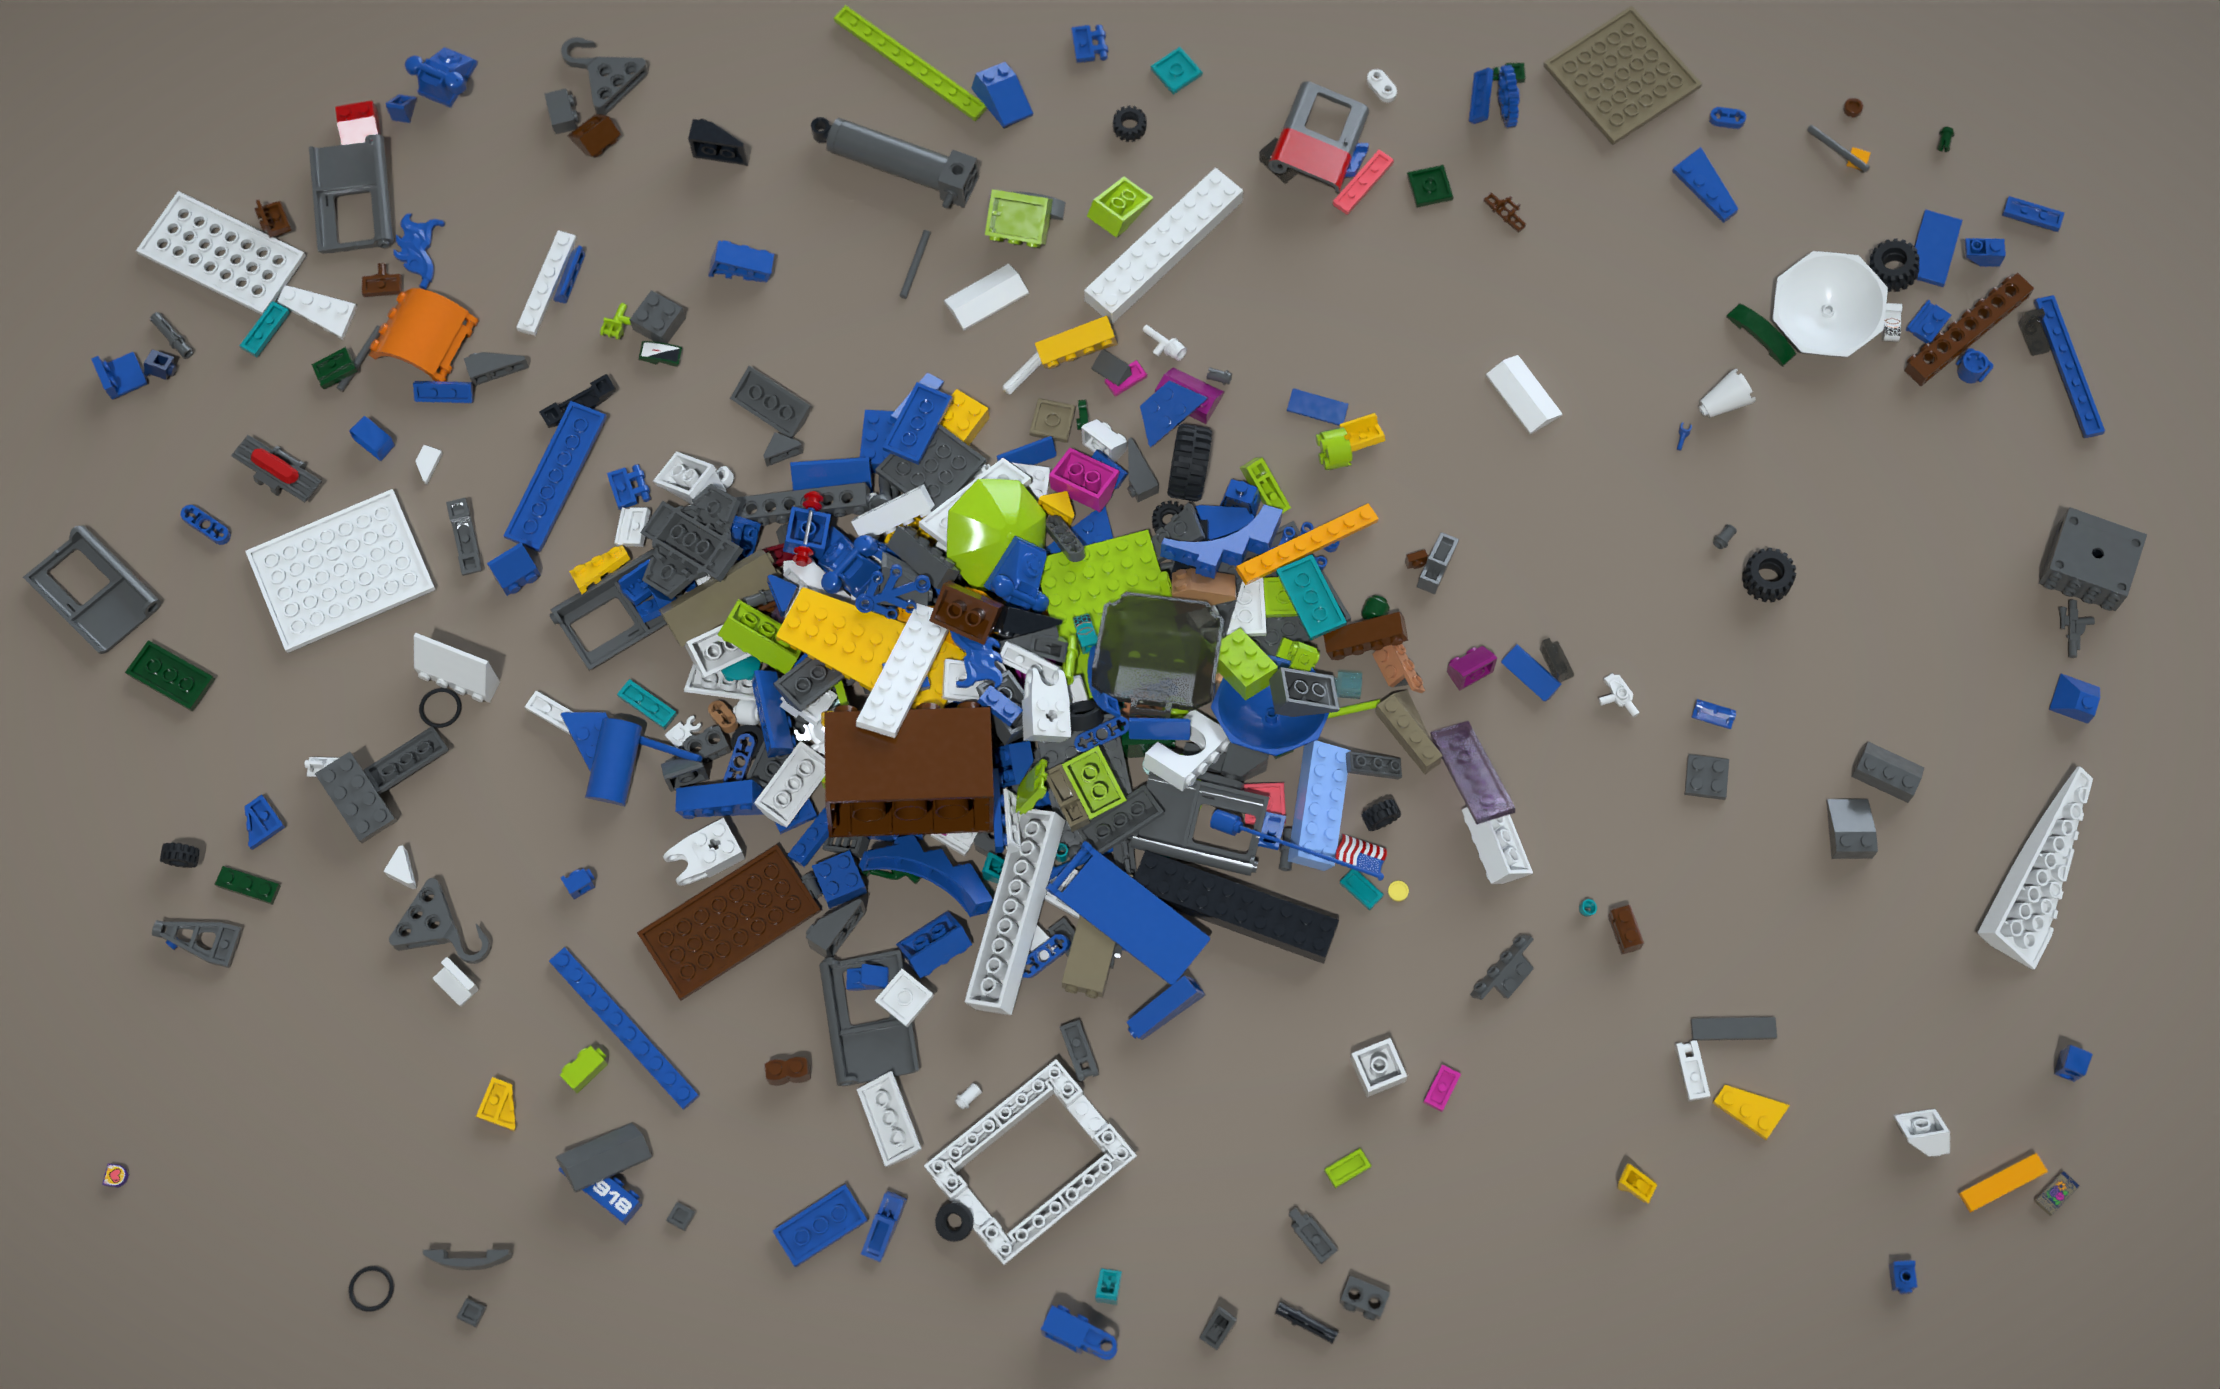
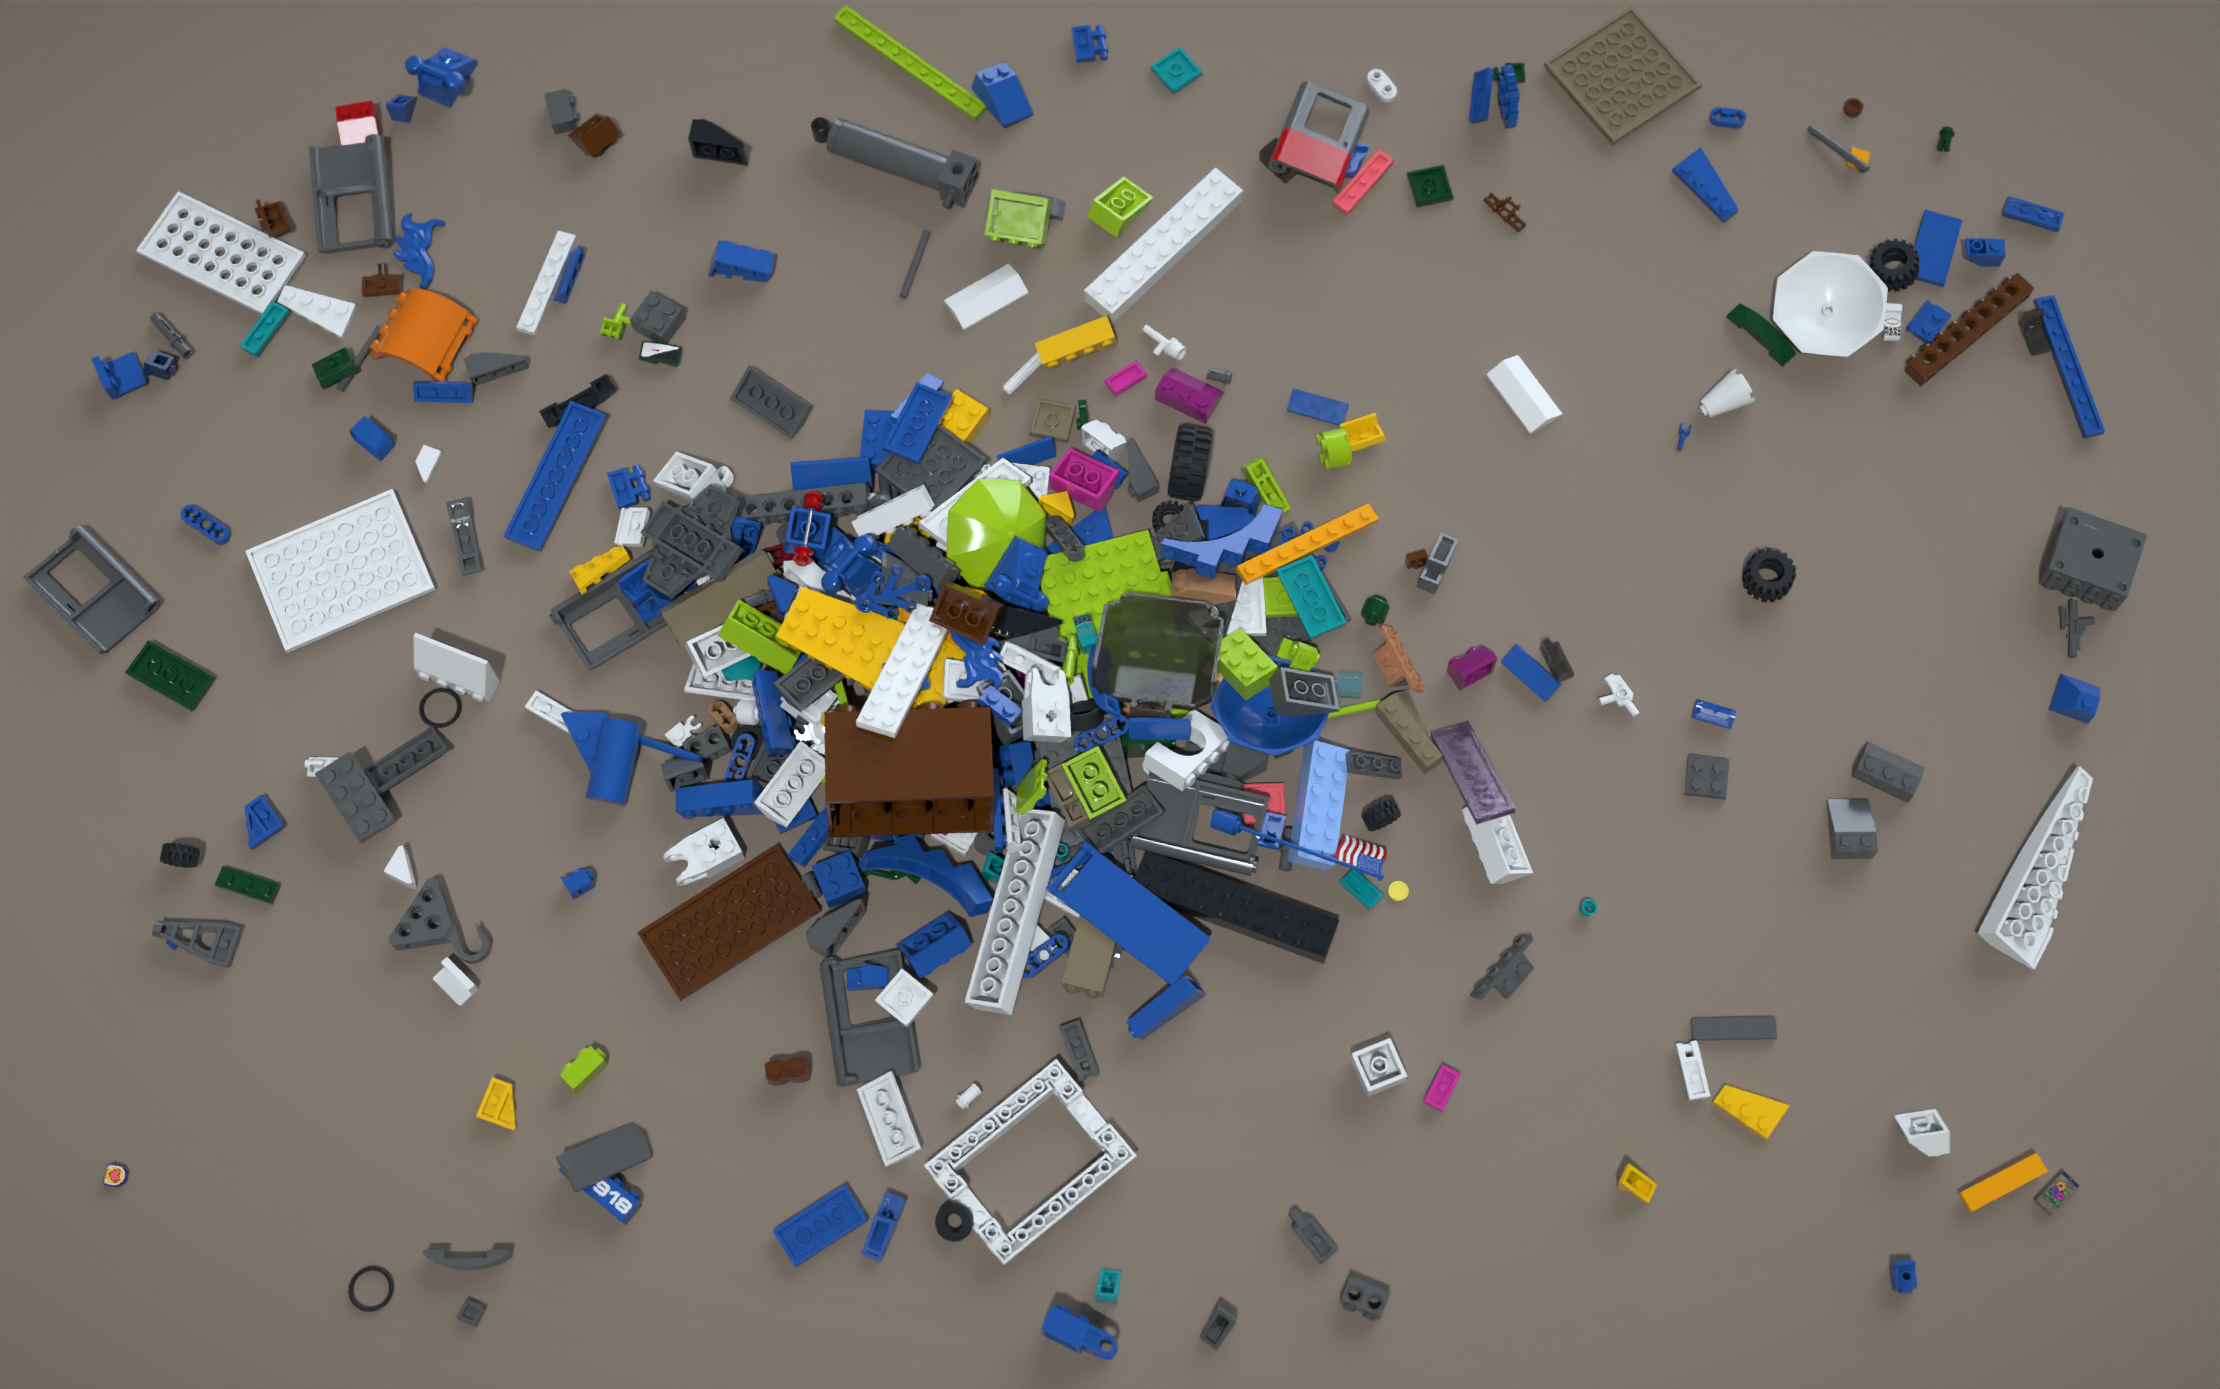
dark grey piece [231,435,322,503] -> none
blue slope [487,543,541,596] -> none
blue plate [549,947,699,1110] -> none
dark grey piece [561,37,648,115] -> none
teal plate [617,679,677,730] -> none
dark grey tile [666,1202,696,1231] -> none
dark grey slope [763,432,803,467] -> none
dark grey slope [1091,349,1132,386] -> none
black tyre [1113,105,1146,142] -> none
blue wing [1140,381,1208,447] -> none
black pin [1275,1301,1338,1344] -> none
reddish brown brick [1324,612,1408,660] -> none
lime tile [1324,1148,1371,1189] -> none
reddish brown brick [1608,905,1644,955] -> none
dark grey pin [1713,524,1737,549] -> none
blue piece [1956,348,1994,383] -> none
blue piece [2054,1045,2093,1082] -> none

